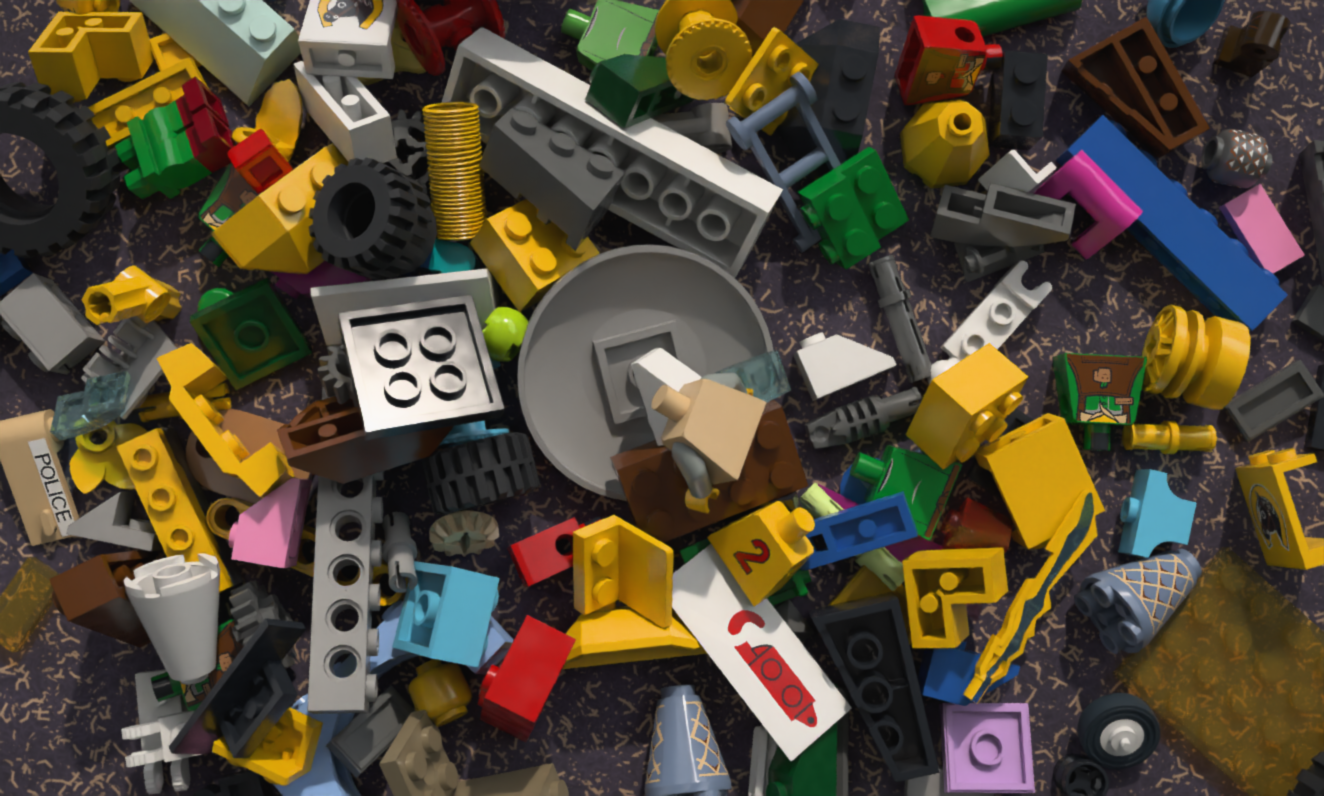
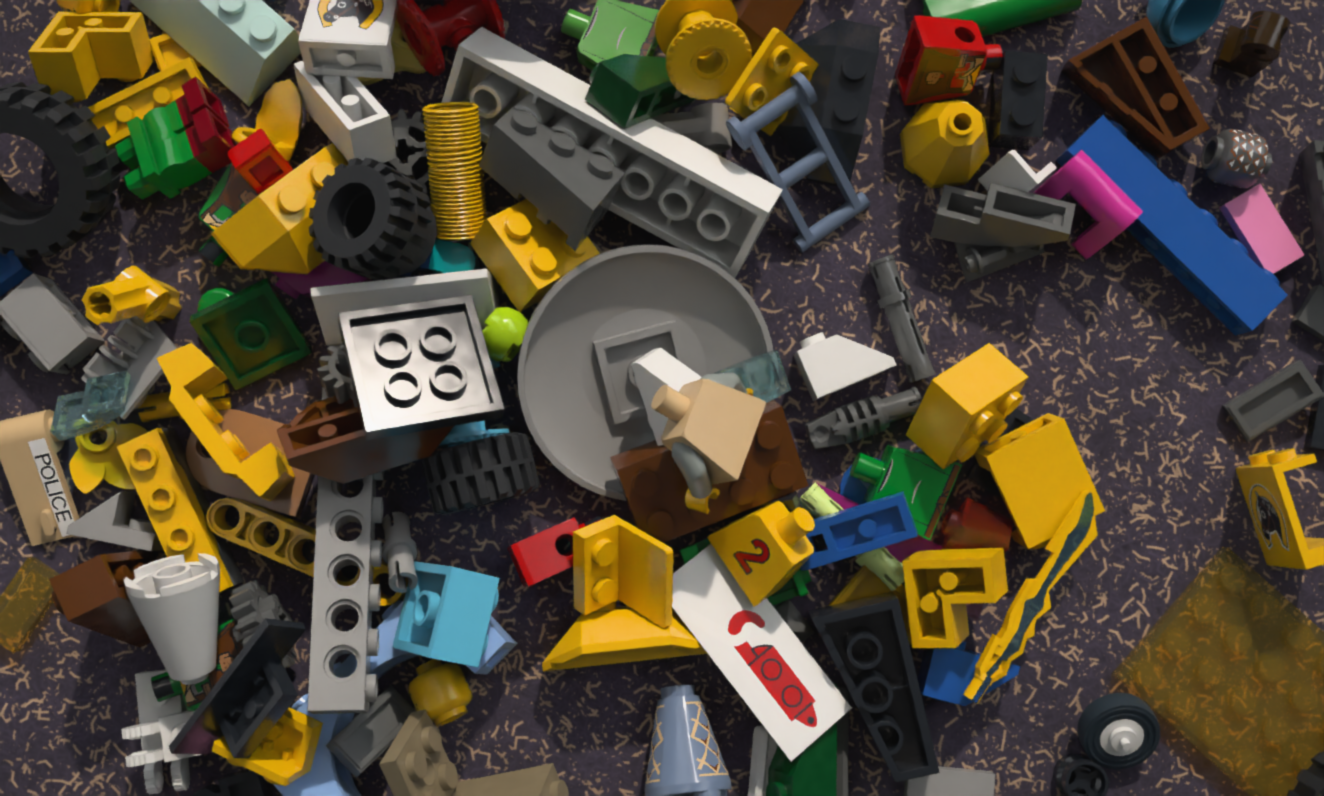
bright pink slope [229,478,312,568] -> none
tan gear [429,510,499,557] -> none
red wedge [477,615,576,743] -> none
green plate [798,147,909,270] -> none
white plate [927,260,1052,385] -> none
lavender tile [939,703,1035,793] -> none
torso [1053,353,1147,451] -> none
sand blue cone [1074,549,1202,654] -> none
medium azure brick [1118,469,1197,558] -> none
yellow pin [1122,421,1217,454] -> none
yellow wheel [1141,305,1251,410] -> none

